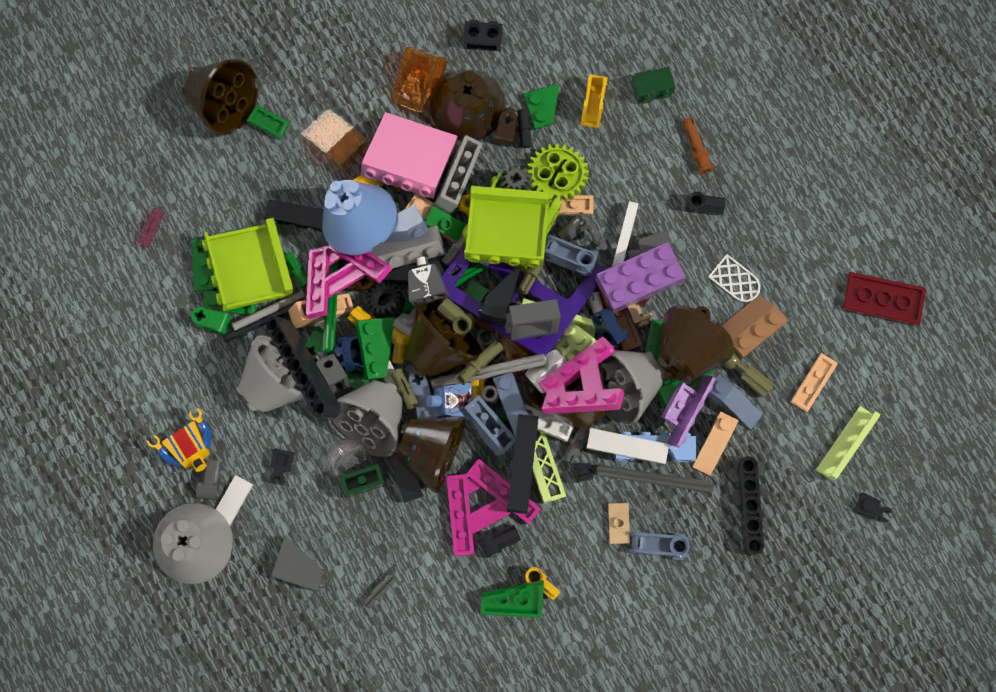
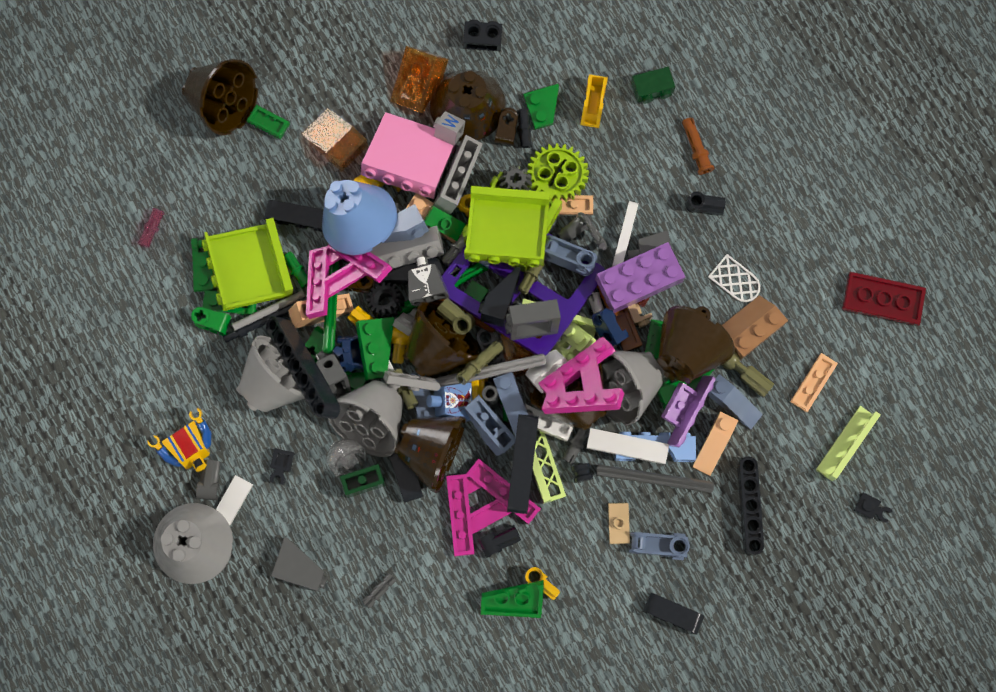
none -> light grey hinge [384,371,440,391]
none -> light grey brick [433,111,465,146]
none -> black beam [643,593,705,635]

